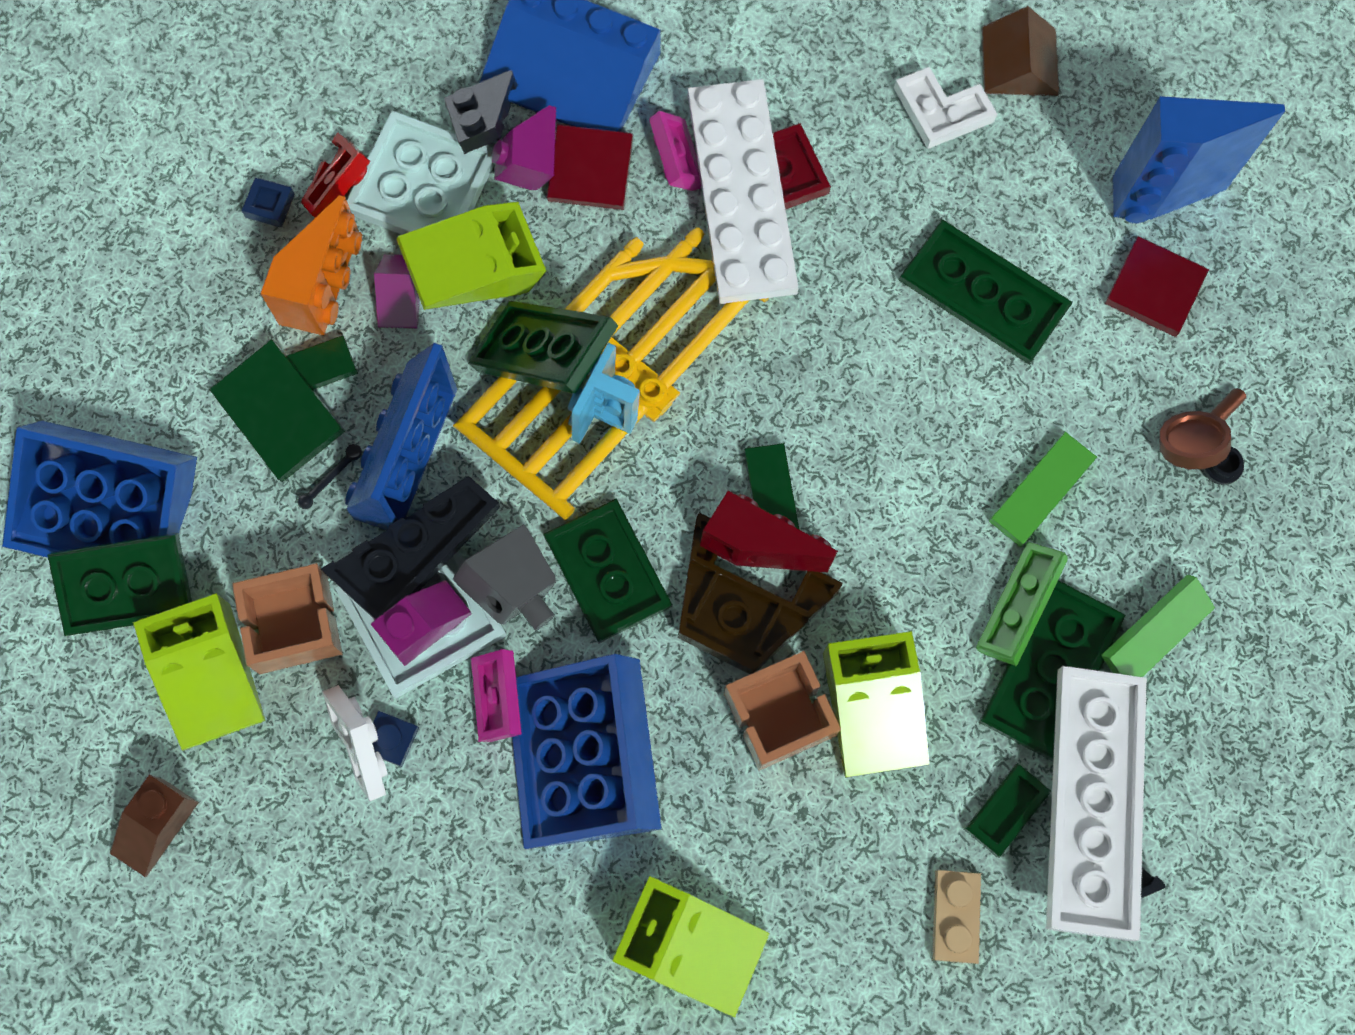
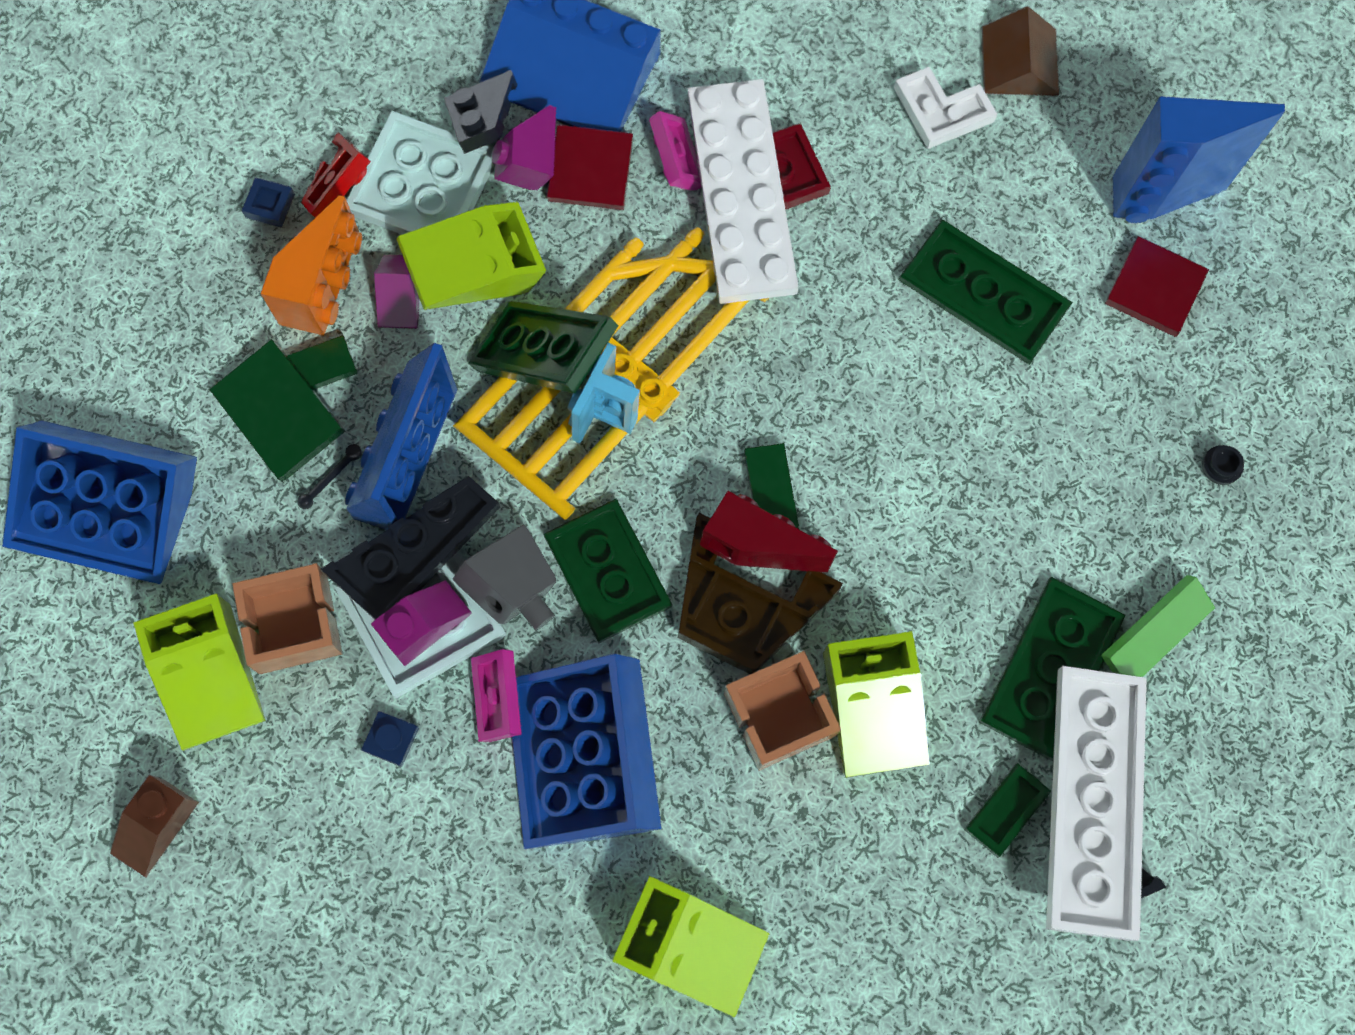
dark green tile [47,533,192,636] -> none
white plate [322,685,387,801] -> none
tan plate [932,870,981,964] -> none
bright green tile [976,541,1068,666] -> none
bright green tile [989,432,1097,547] -> none
copper piece [1160,388,1246,470] -> none

